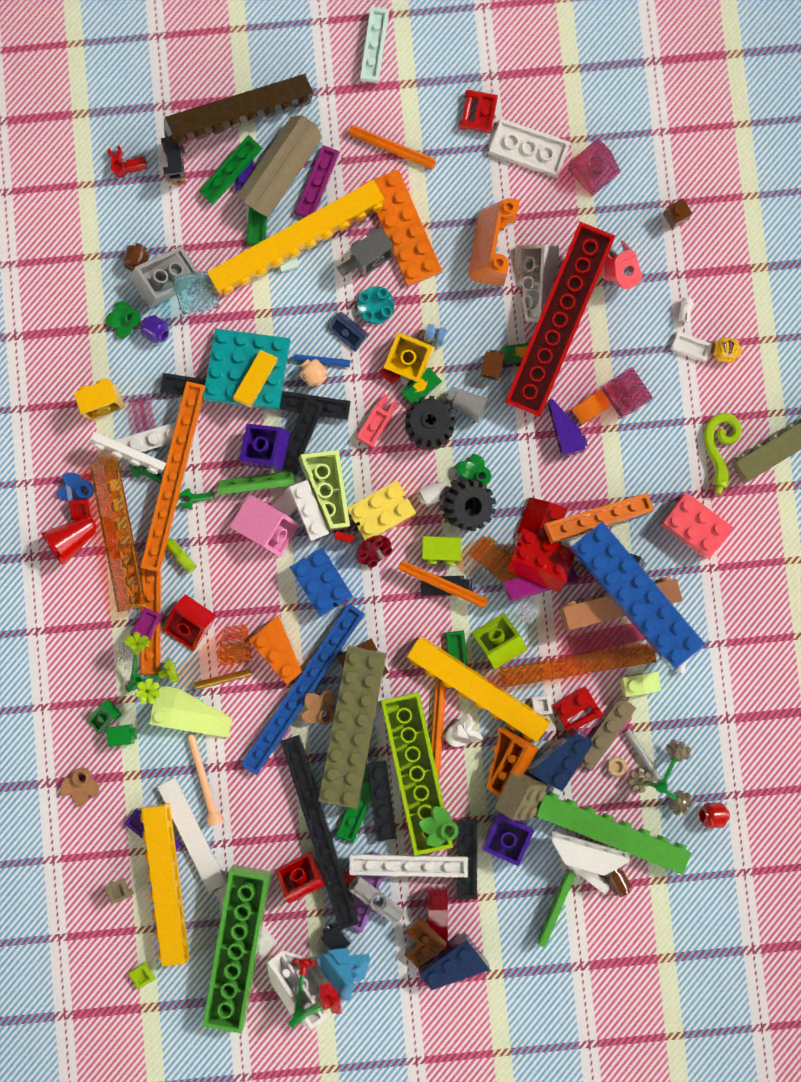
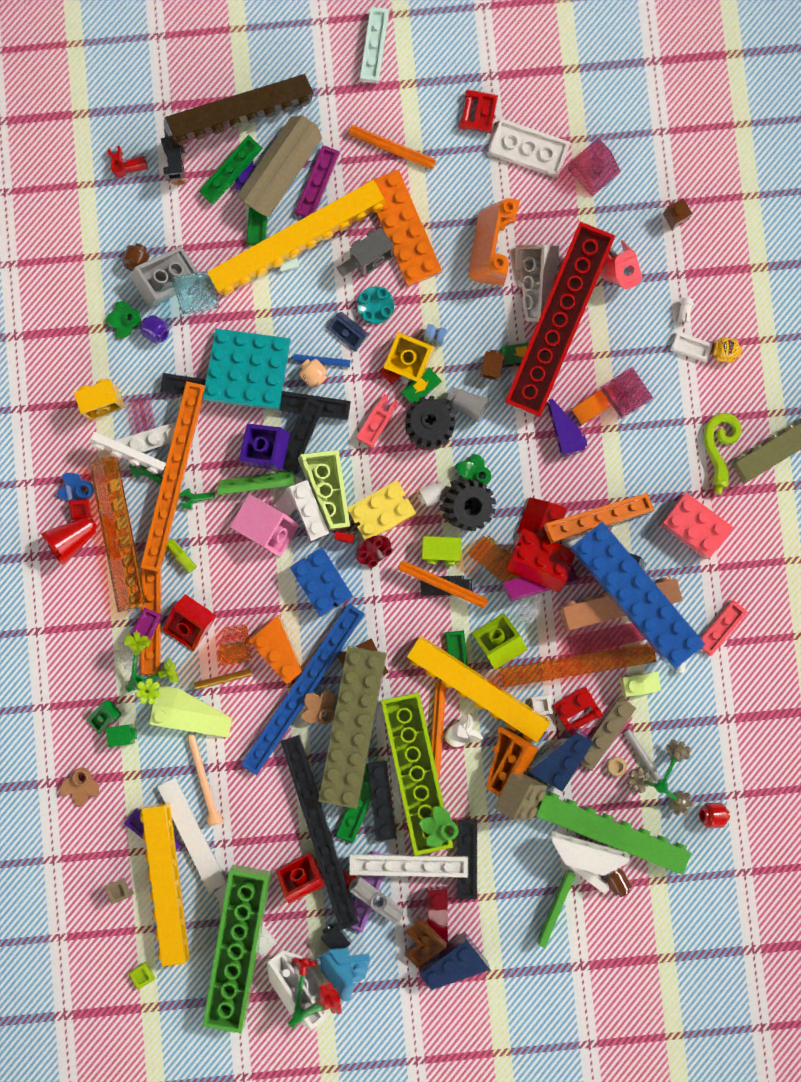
yellow tile [233,350,278,408] -> none
dark purple brick [481,811,535,867] -> none
none -> coral tile [700,600,747,656]

